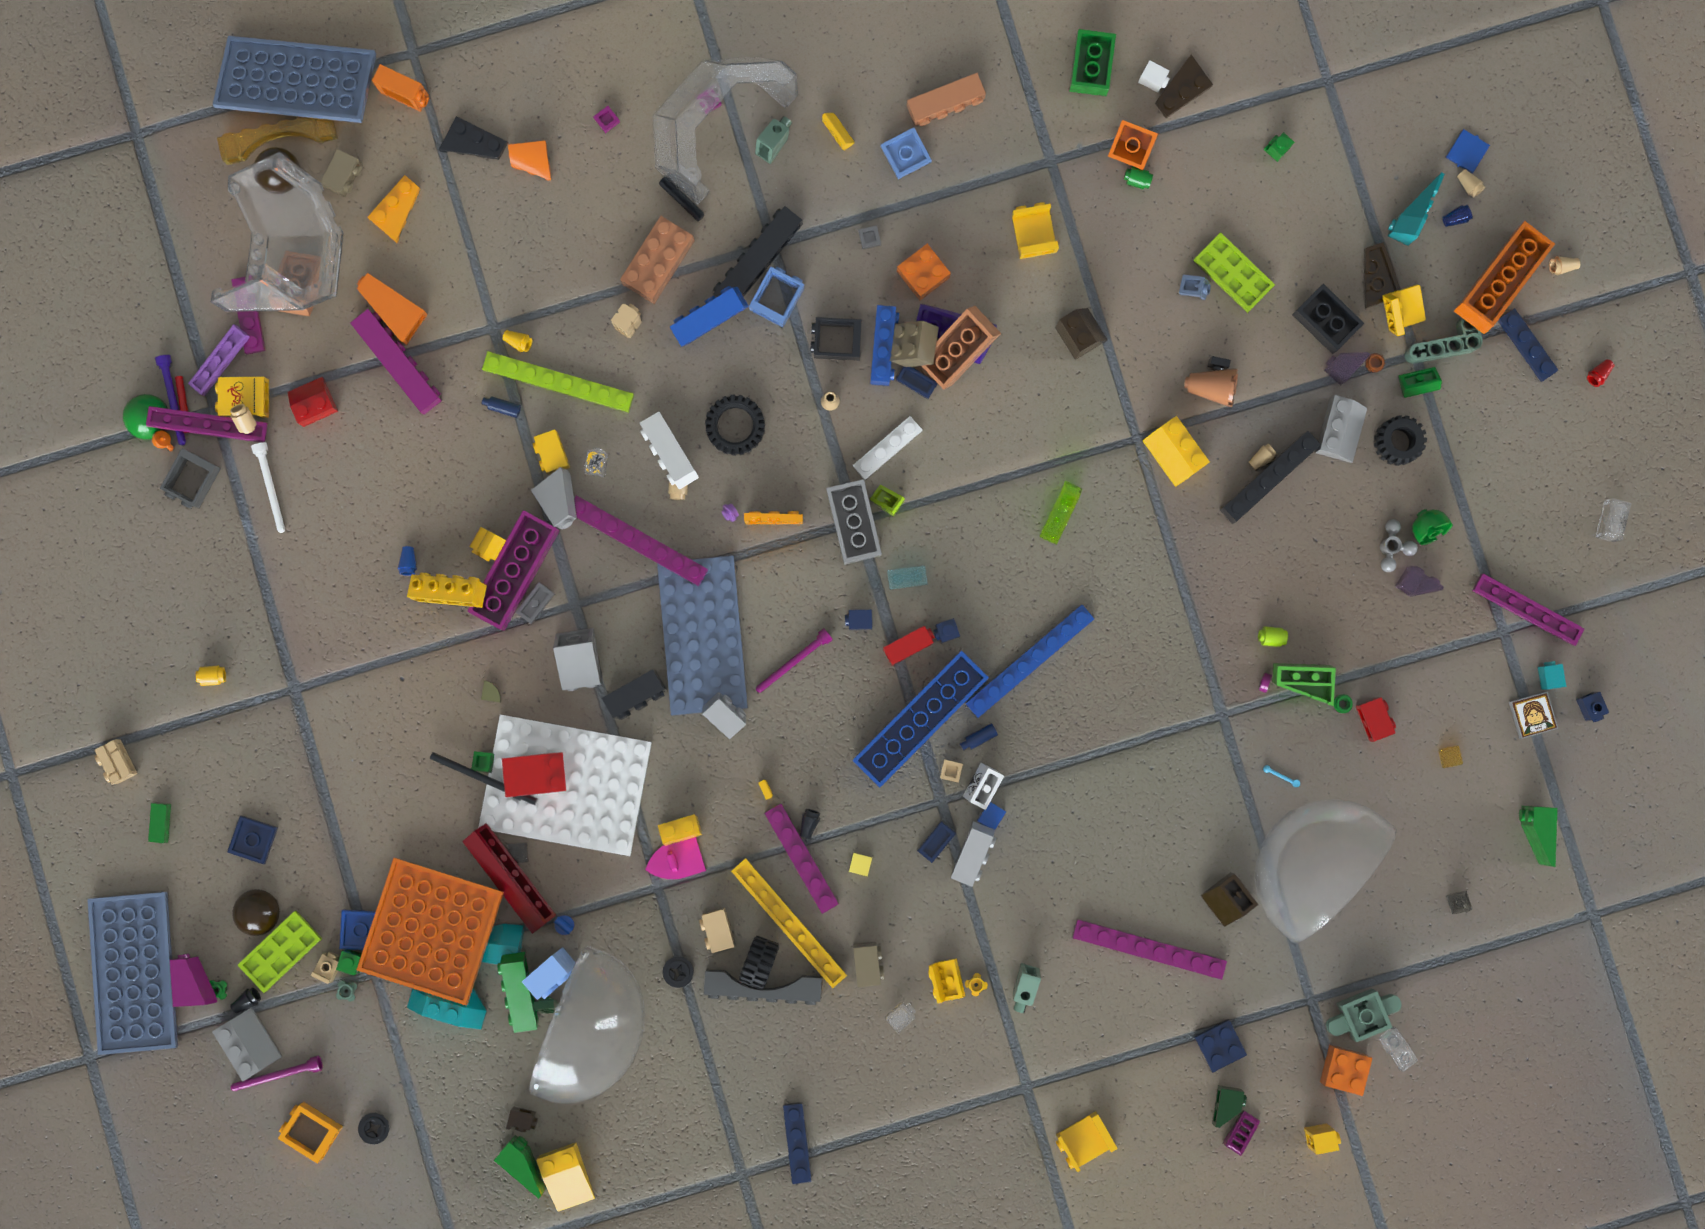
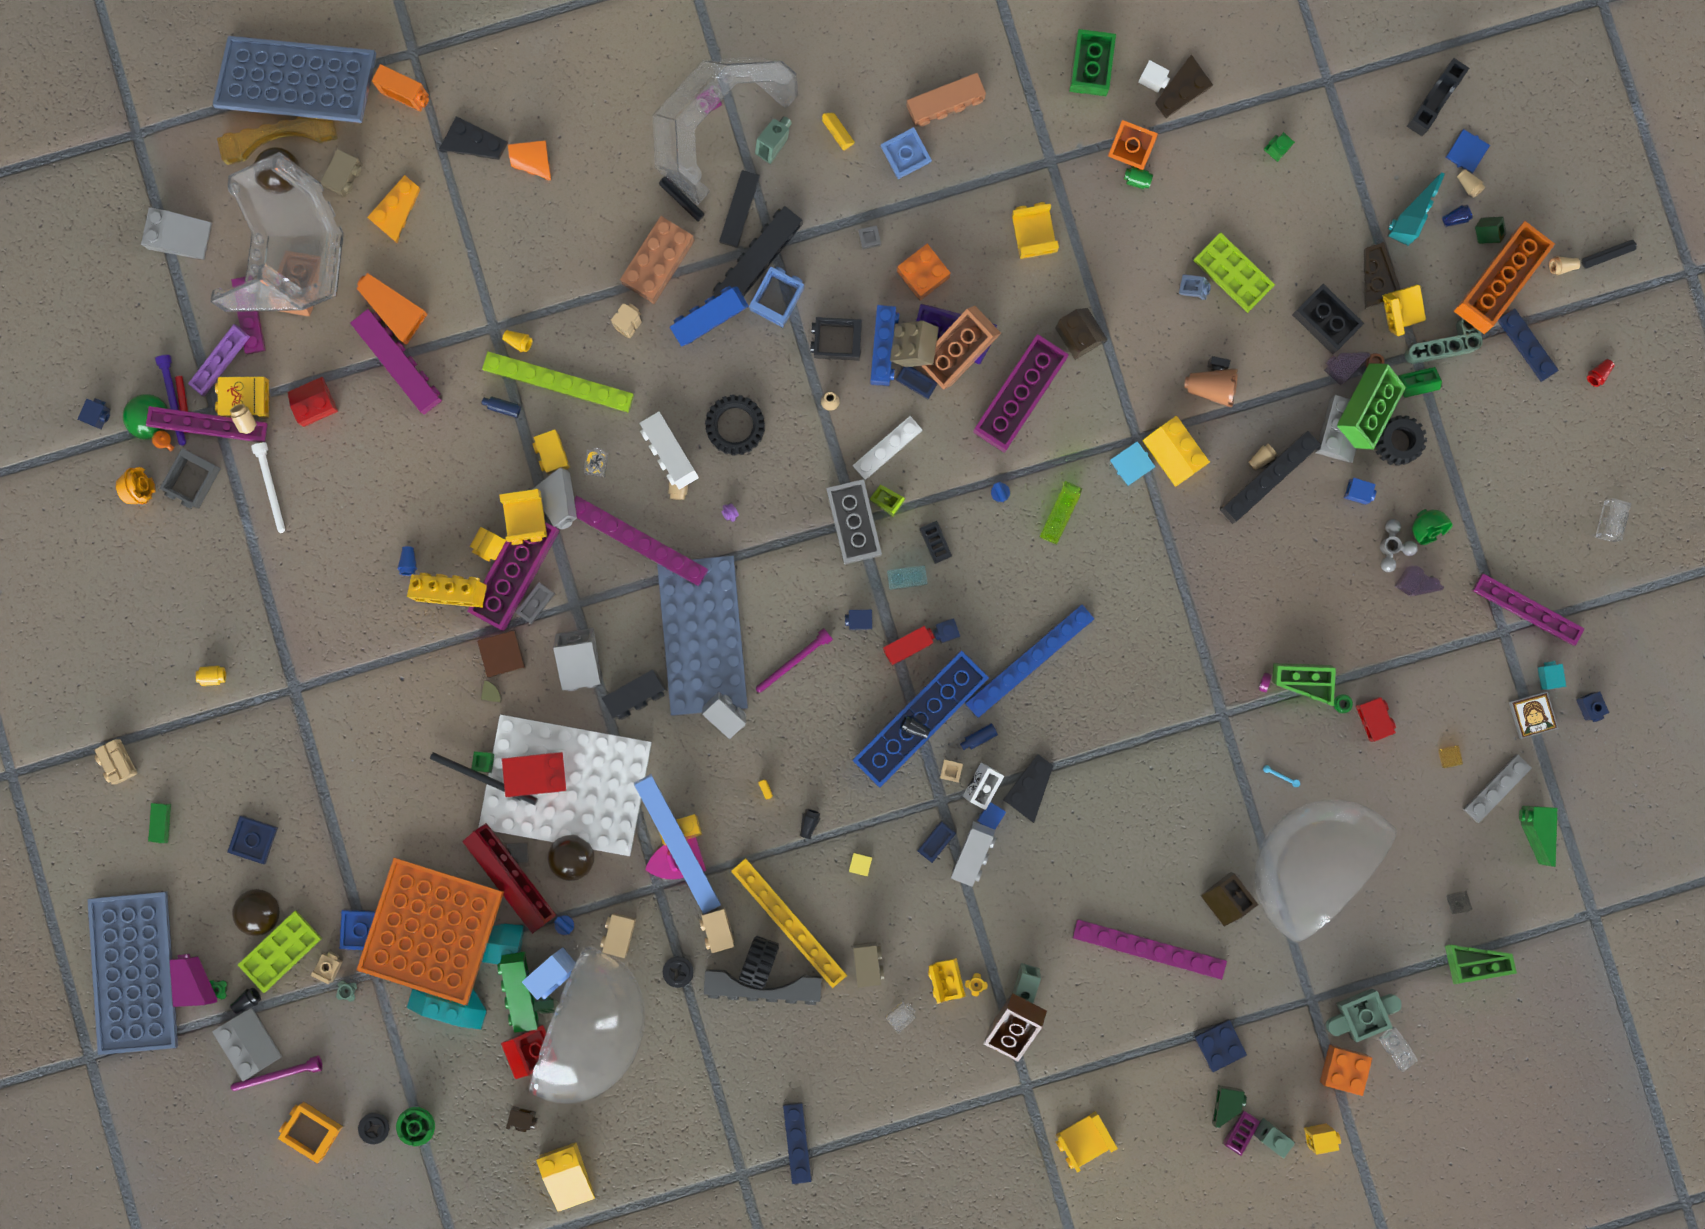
green brick [336,949,362,976] -> none
green slope [494,1135,547,1199] -> none
magenta plate [593,106,620,134] -> none
light orange wing [744,511,803,525] -> none
magenta plate [764,804,839,914] -> none
lime brick [1258,626,1288,647] -> none
none -> dark blue brick [77,398,111,430]
none -> light orange cone [116,467,156,504]
none -> light grey slope [141,207,212,260]
none -> green cone [396,1107,435,1146]
none -> reddish brown tile [477,630,525,678]
none -> yellow panel [499,489,547,545]
none -> red slope [501,1025,557,1079]
none -> dark brown piece [548,835,594,881]
none -> tan brick [600,913,636,958]
none -> medium blue tile [634,774,721,914]
none -> black tile [719,170,760,248]
none -> black cone [900,715,930,739]
none -> black slope [919,521,952,564]
none -> magenta brick [973,334,1069,453]
none -> reddish brown brick [984,993,1047,1062]
none -> blue plate [991,482,1010,502]
none -> black wing [1003,754,1053,823]
none -> medium azure piece [1110,441,1155,486]
none -> sand green torso [1253,1118,1295,1159]
none -> bright green brick [1337,363,1406,449]
none -> blue brick [1344,478,1377,505]
none -> black arch [1406,58,1470,136]
none -> bright green wedge [1445,945,1517,984]
none -> light grey plate [1463,754,1532,823]
none -> dark green panel [1475,217,1506,244]
none -> black axle [1581,240,1637,269]

